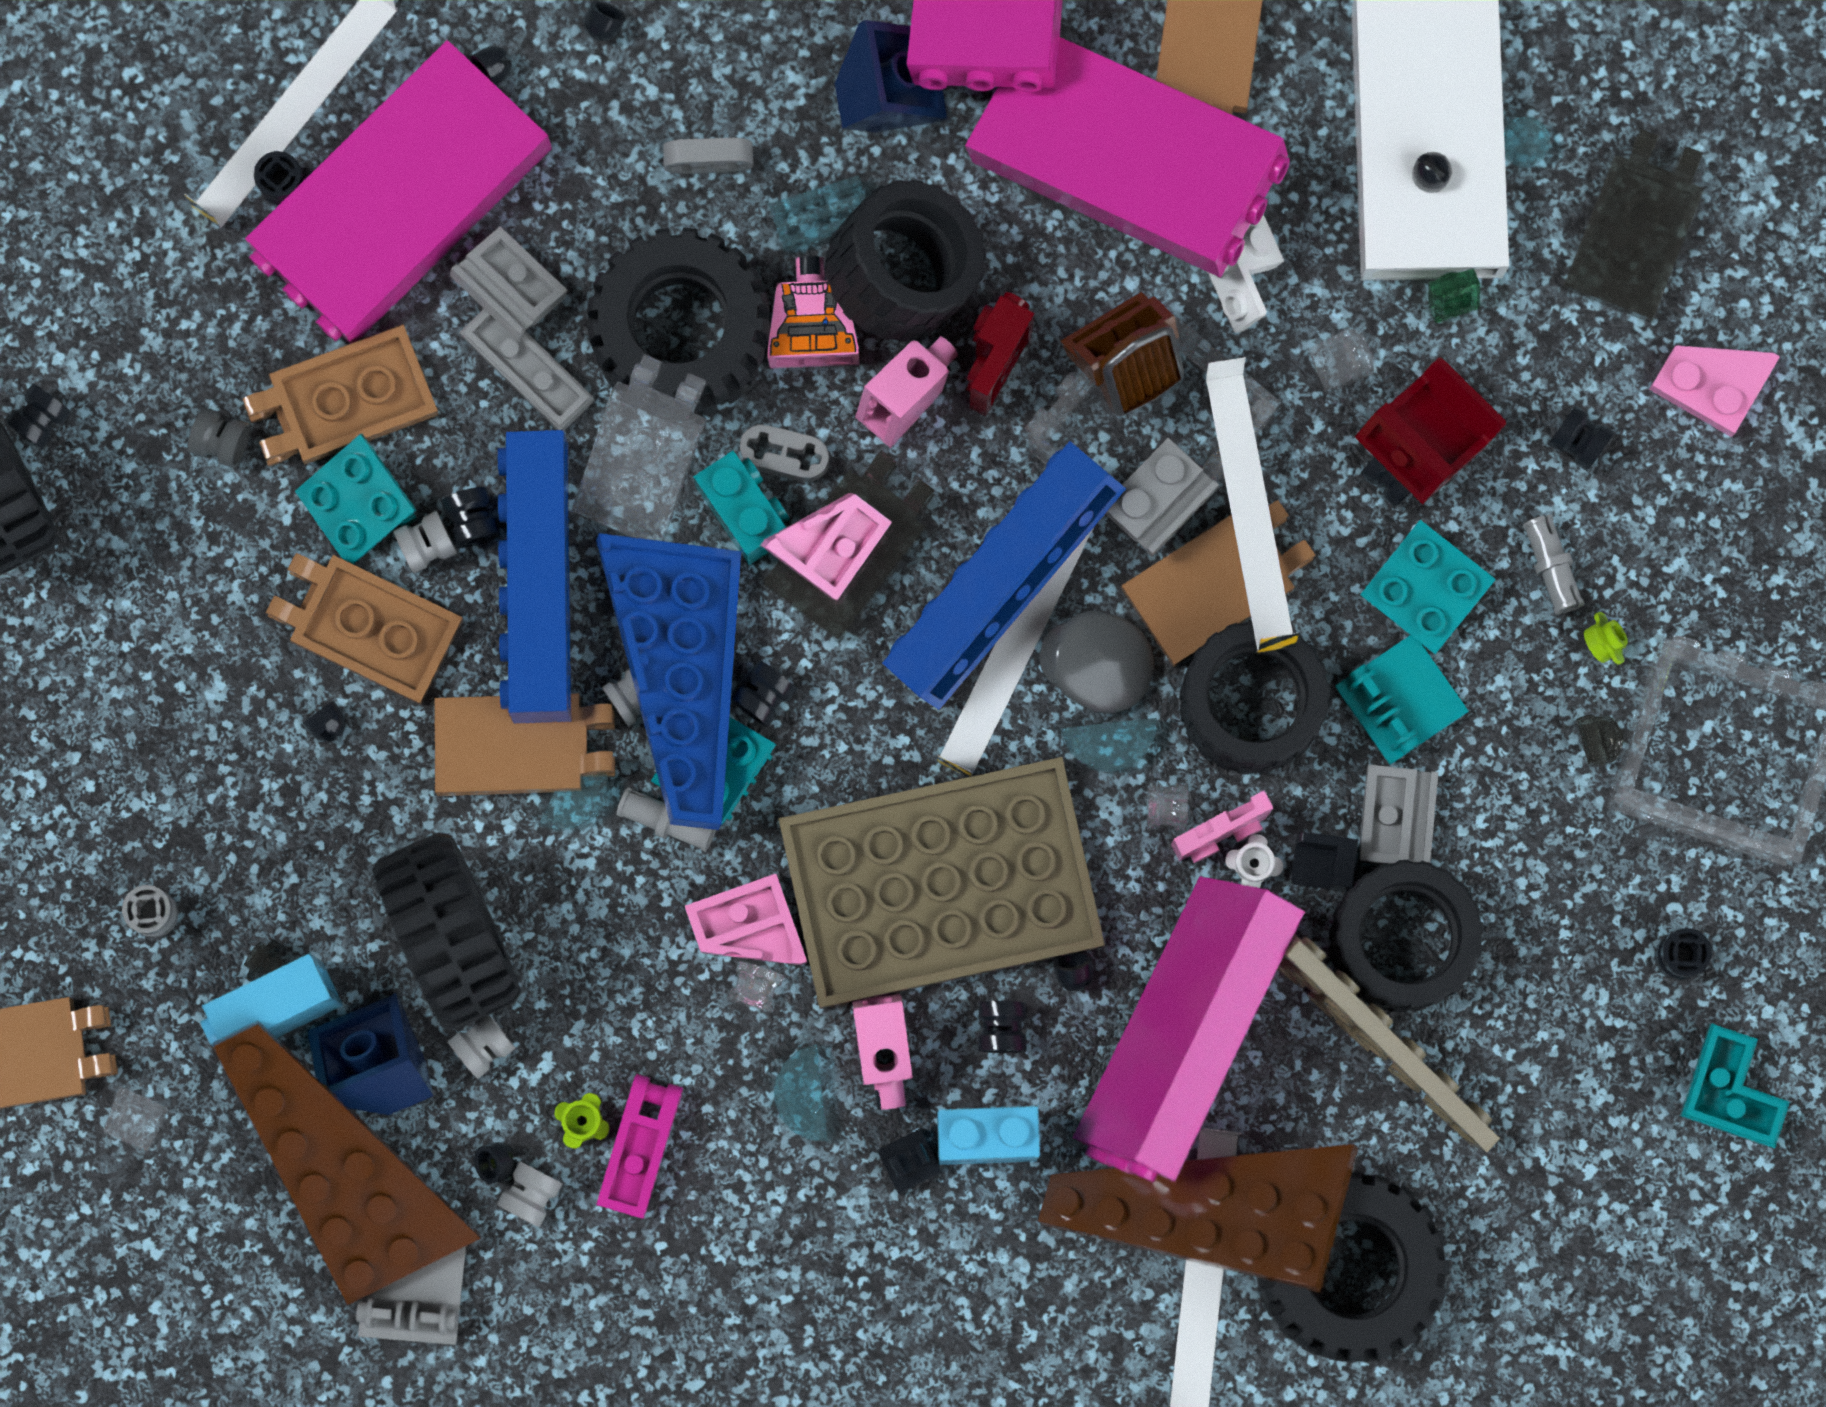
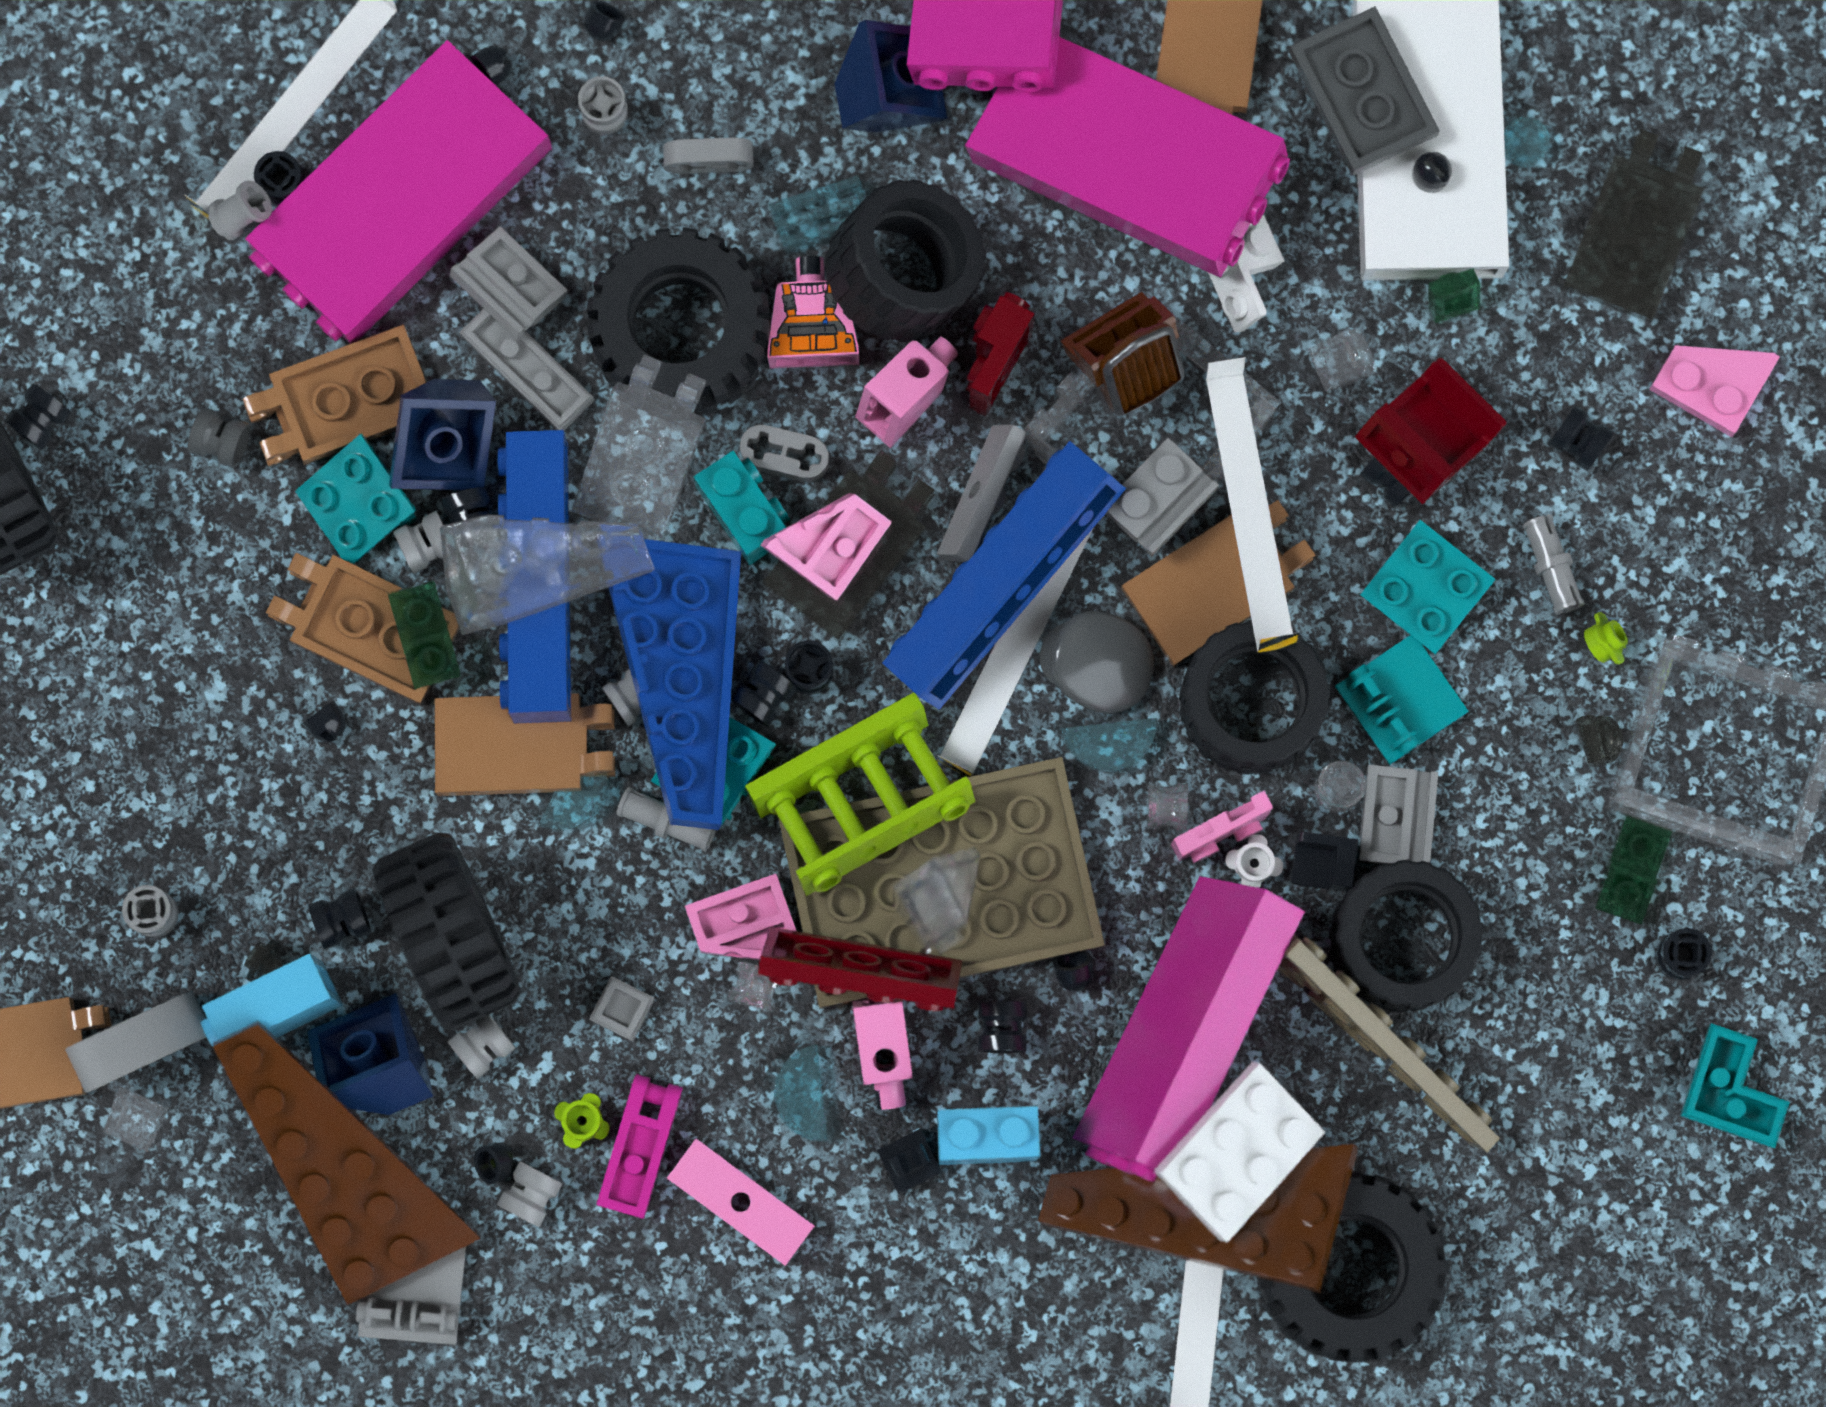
none -> light grey beam [65,990,206,1094]
none -> light grey bush [208,180,272,240]
none -> black wheel [309,888,371,950]
none -> clear green slope [387,580,461,689]
none -> dark blue slope [389,379,496,490]
none -> clear wedge [440,515,654,635]
none -> light grey wheel [578,76,628,135]
none -> light grey tile [589,976,655,1042]
none -> bright pink tile [667,1139,815,1266]
none -> lime fence [745,692,976,896]
none -> dark red plate [758,927,962,1011]
none -> black wheel [784,640,834,695]
none -> clear wedge [893,846,980,955]
none -> light grey tile [937,425,1027,562]
none -> white plate [1154,1062,1325,1242]
none -> dark grey plate [1288,6,1440,176]
none -> clear wheel [1314,761,1366,813]
none -> clear green slope [1595,814,1673,925]

